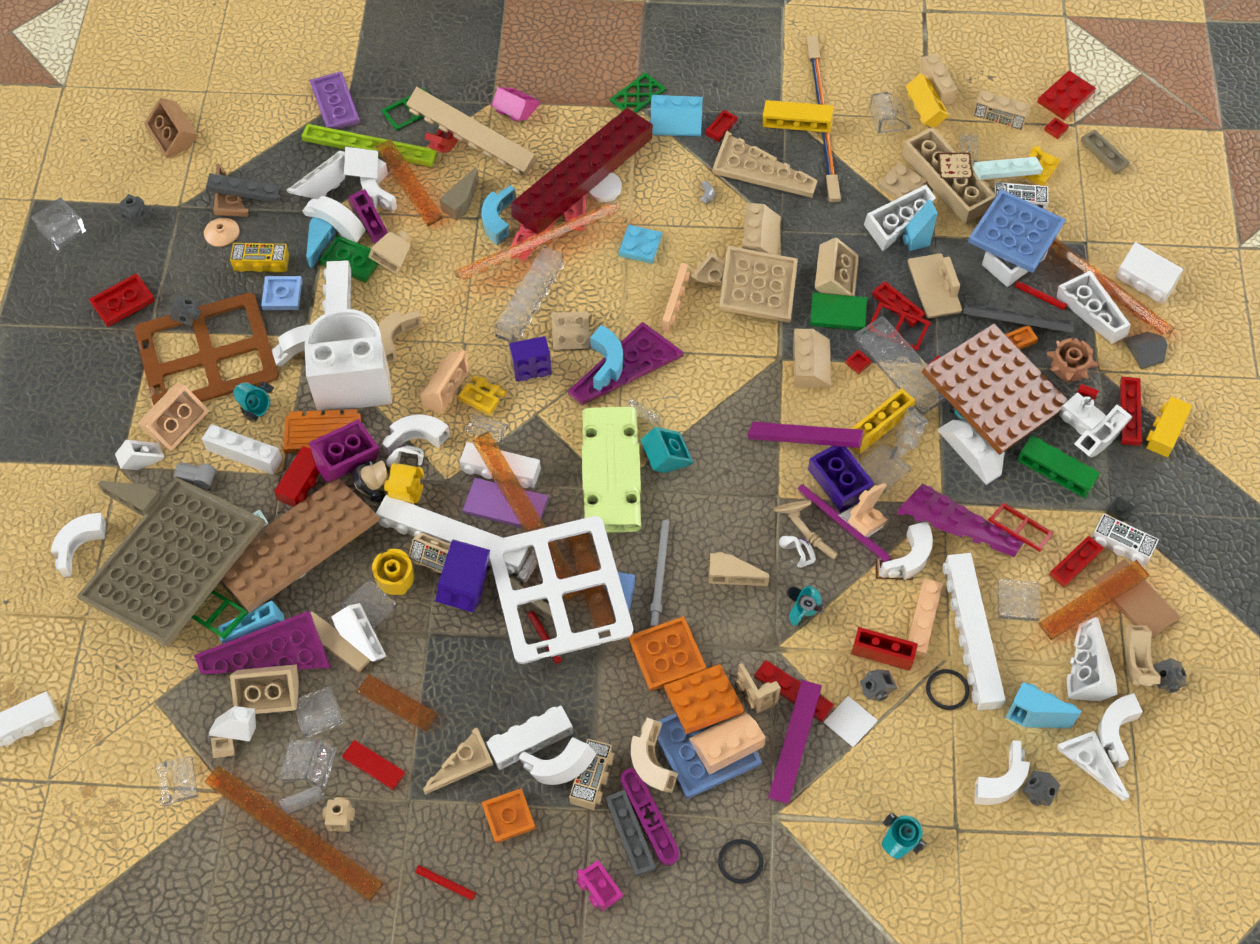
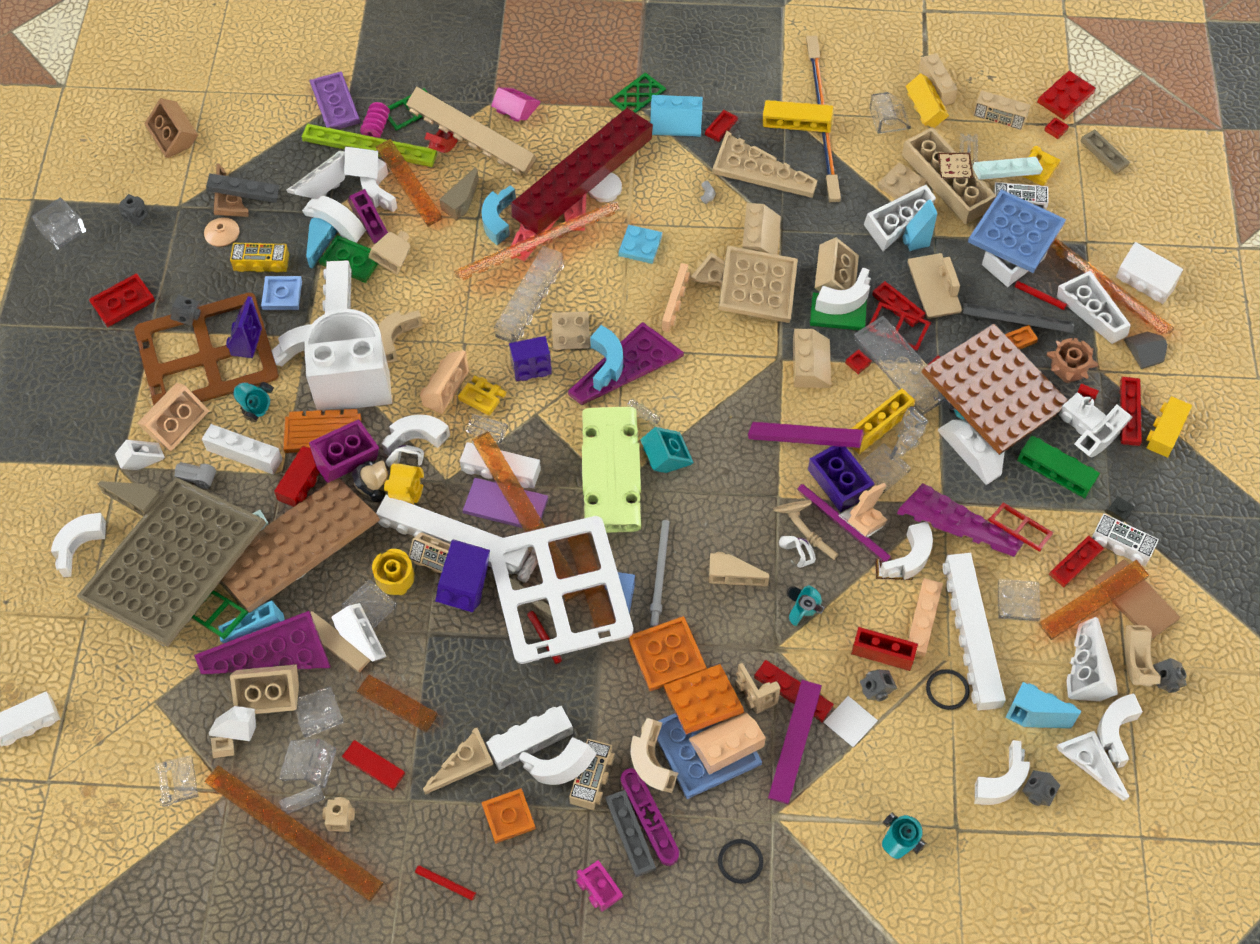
none -> dark purple slope [226,296,262,359]
none -> dark pink piece [360,102,390,138]
none -> white arch [815,268,871,315]

